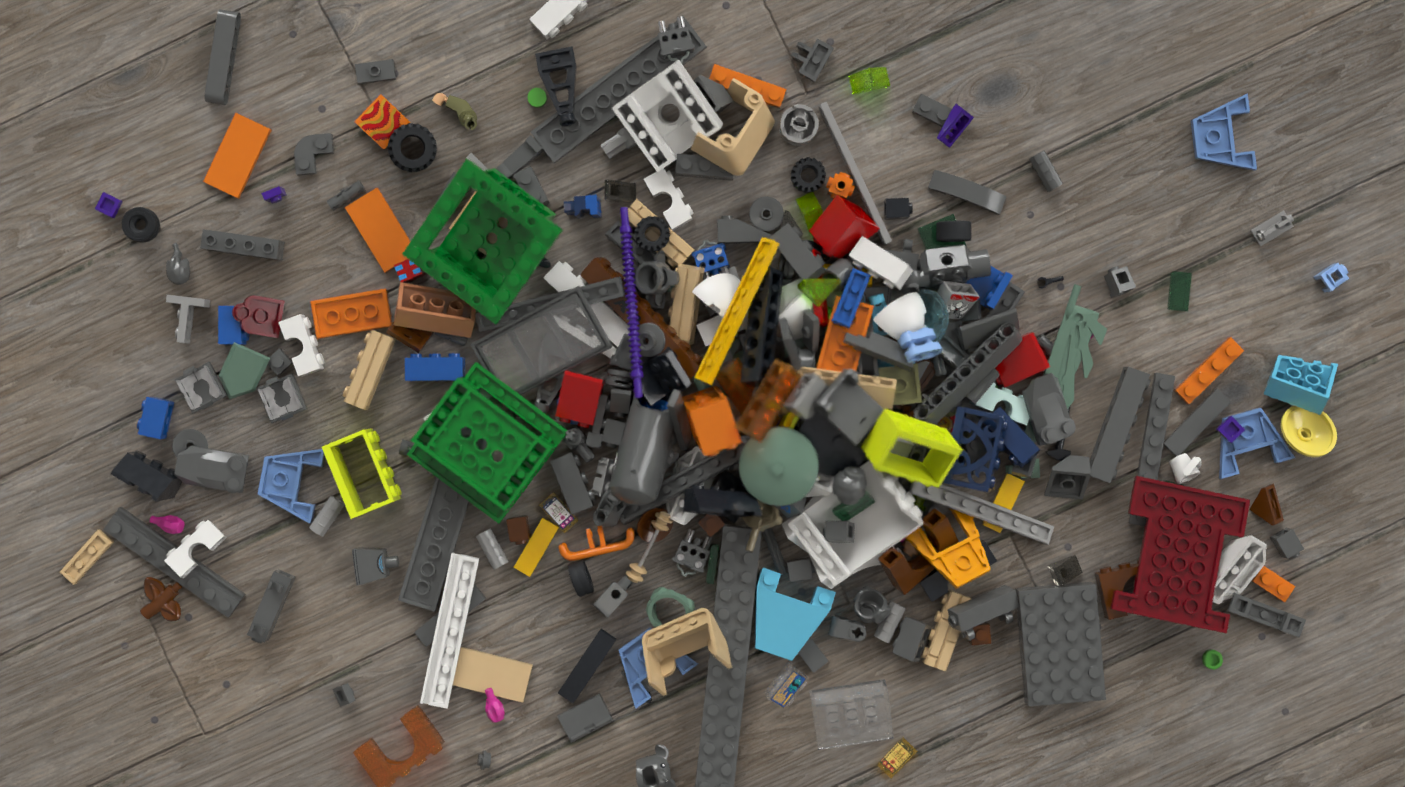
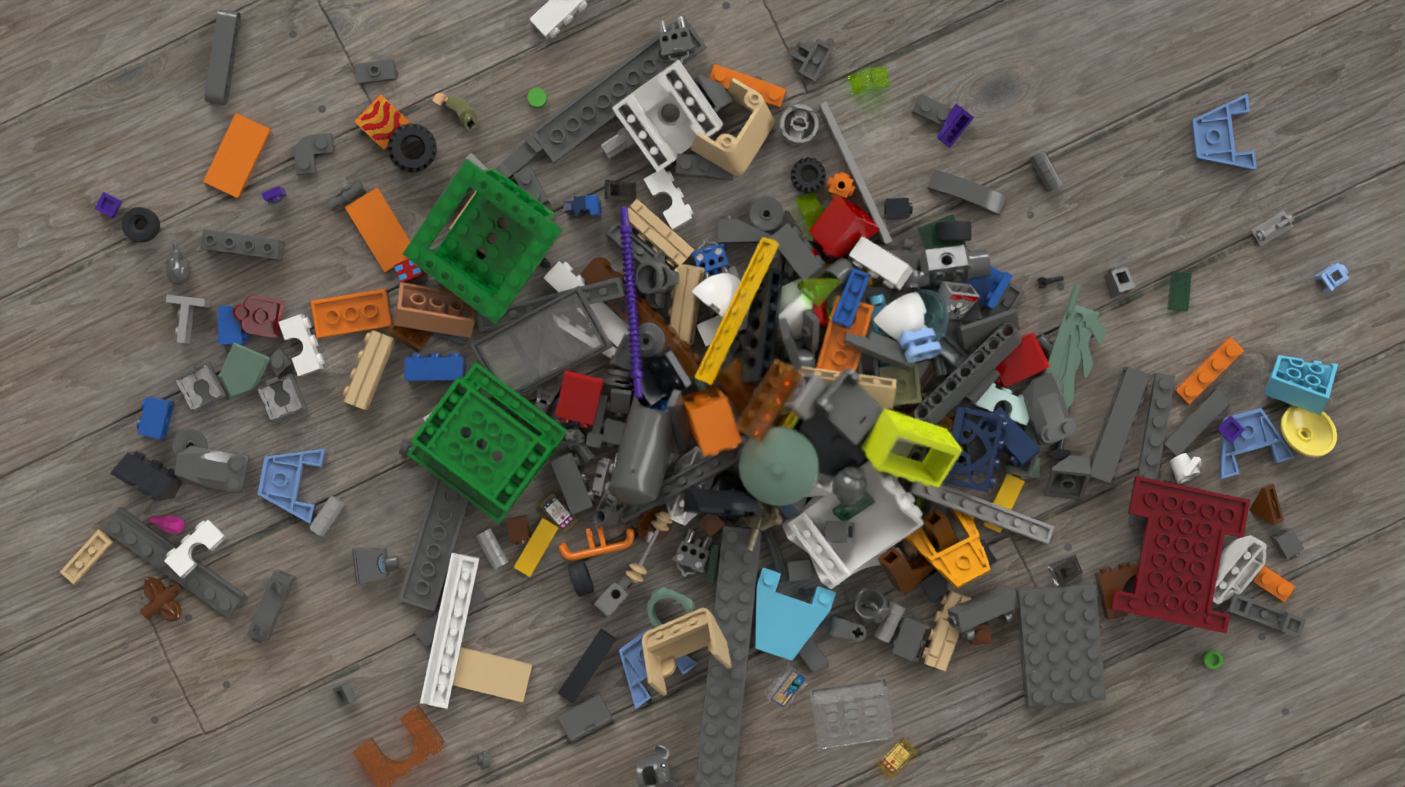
neon yellow hose [322,428,402,519] -> none
dark pink piece [485,688,504,723] -> none
black plate [535,46,577,126] -> none
black tyre [635,216,670,252] -> none

